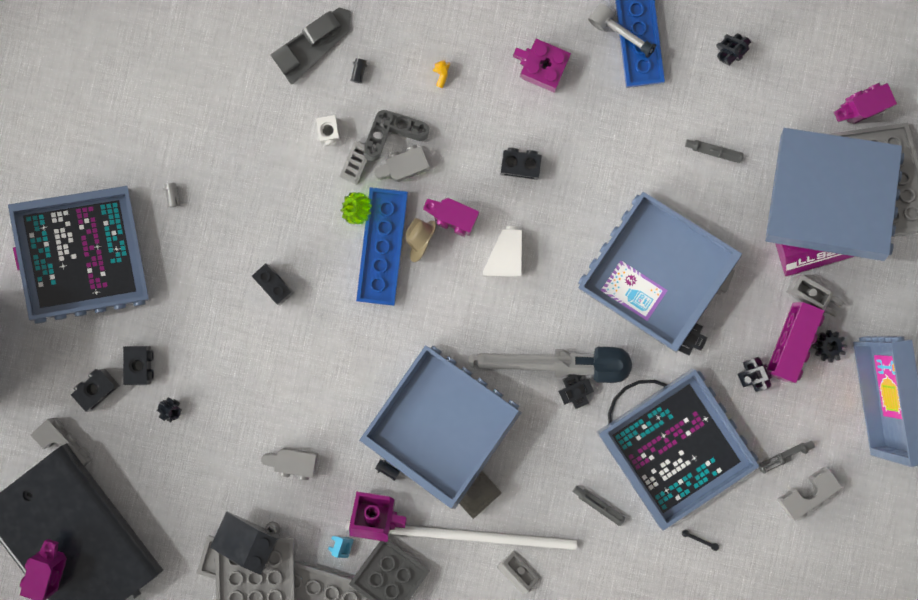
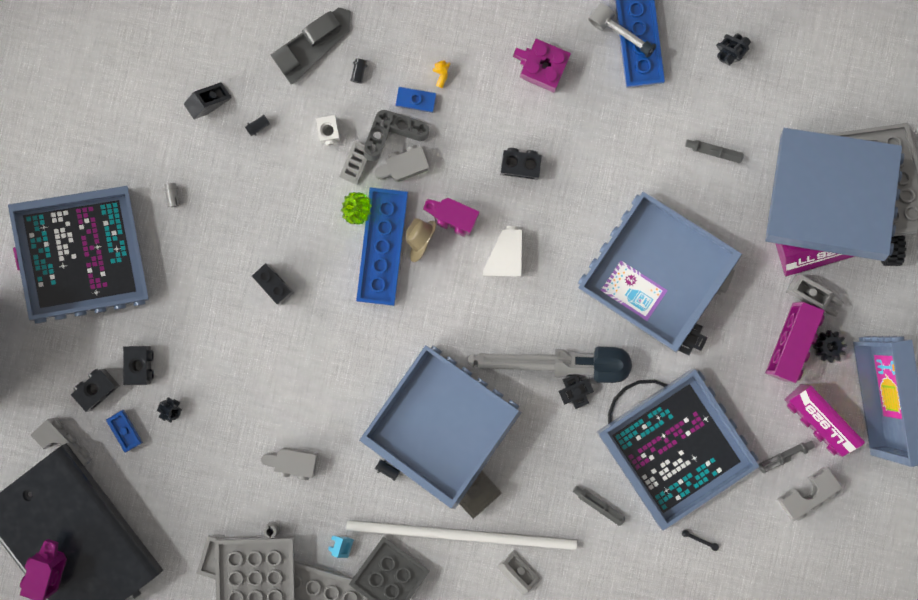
black slope [210,511,280,575] -> none
magenta hinge [349,491,407,542] -> none
black piece [737,357,772,392] -> none
magenta hinge [834,82,897,124] -> none
none -> blue plate [106,410,143,453]
none -> black slope [184,82,232,120]
none -> black pin [245,114,270,136]
none -> blue plate [395,87,436,113]
none -> magenta slope [784,384,865,457]
none -> black tyre [881,235,907,266]

